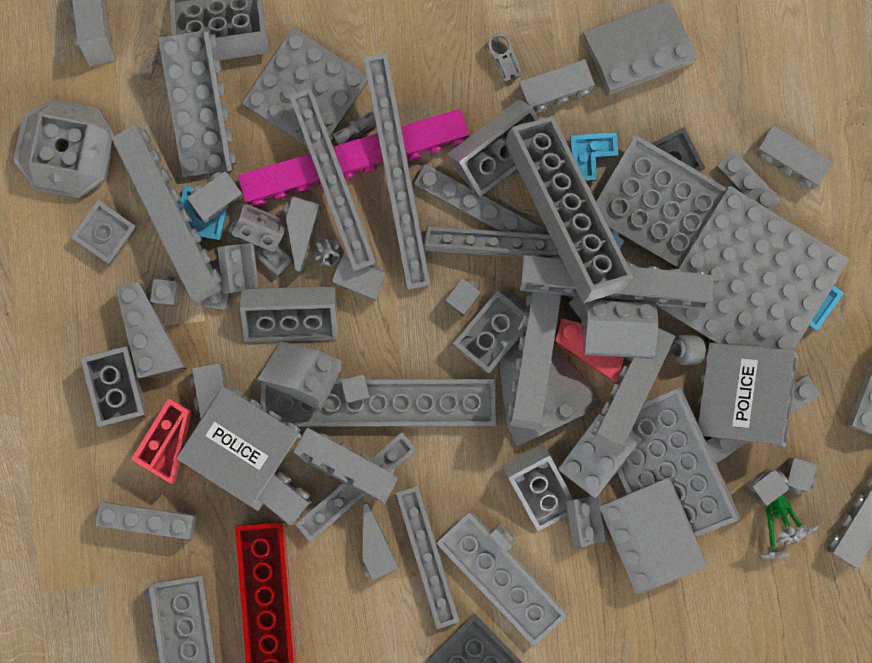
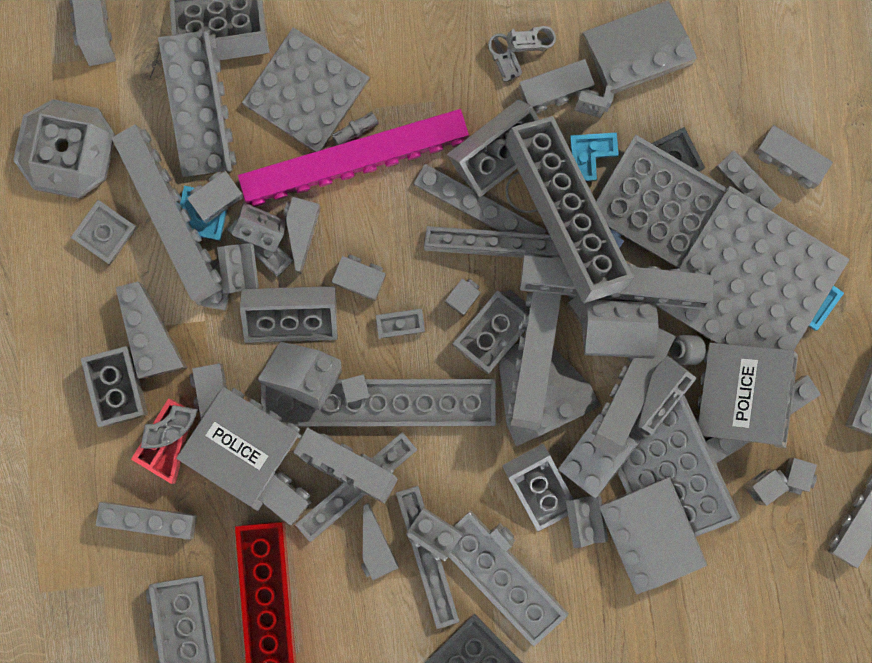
light grey brick [150,275,181,307] -> none
light grey plate [289,88,376,272] -> none
light grey gear [313,238,344,267] -> none
light grey plate [364,53,430,289] -> none
coral wedge [554,318,624,384] -> none
plant [759,495,818,560] -> none
none -> light grey tile [141,405,198,448]
none -> light grey plate [376,309,425,339]
none -> light grey bracket [406,507,463,561]
none -> light grey piece [507,26,556,52]
none -> light grey bracket [574,85,614,118]
none -> light grey slope [639,355,696,434]

